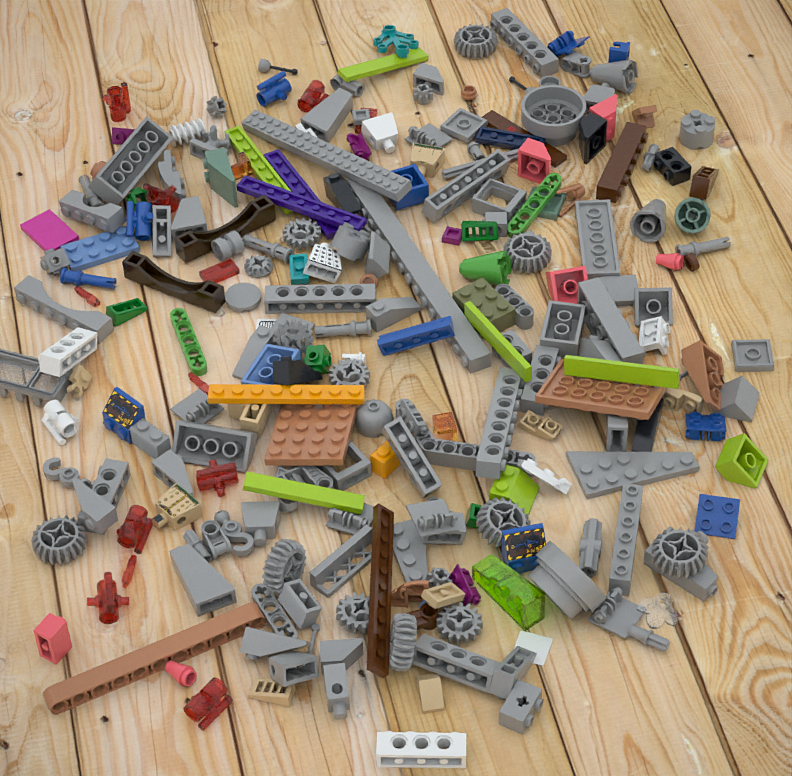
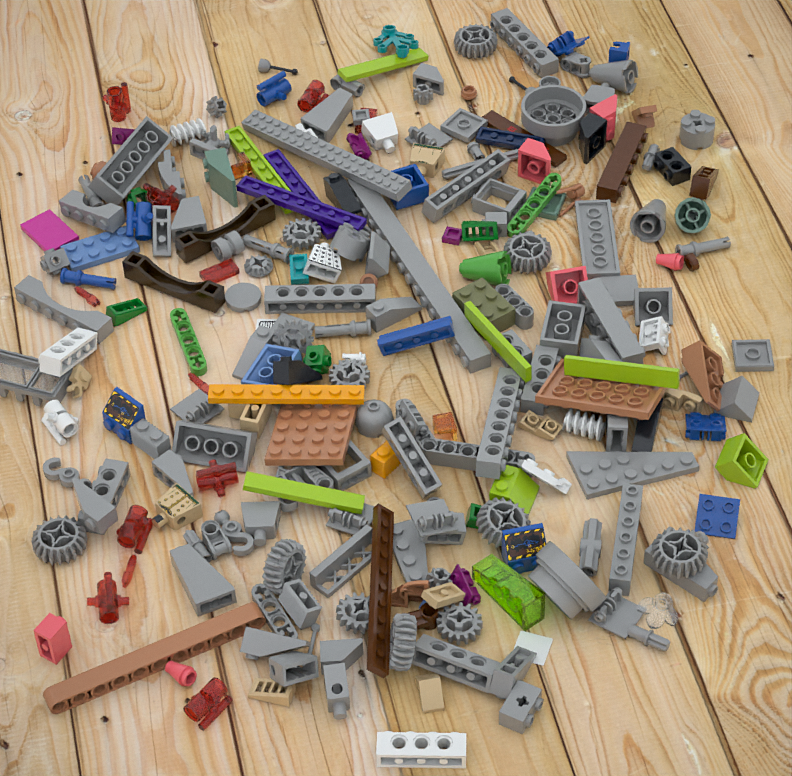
none -> white piece [562,408,606,441]

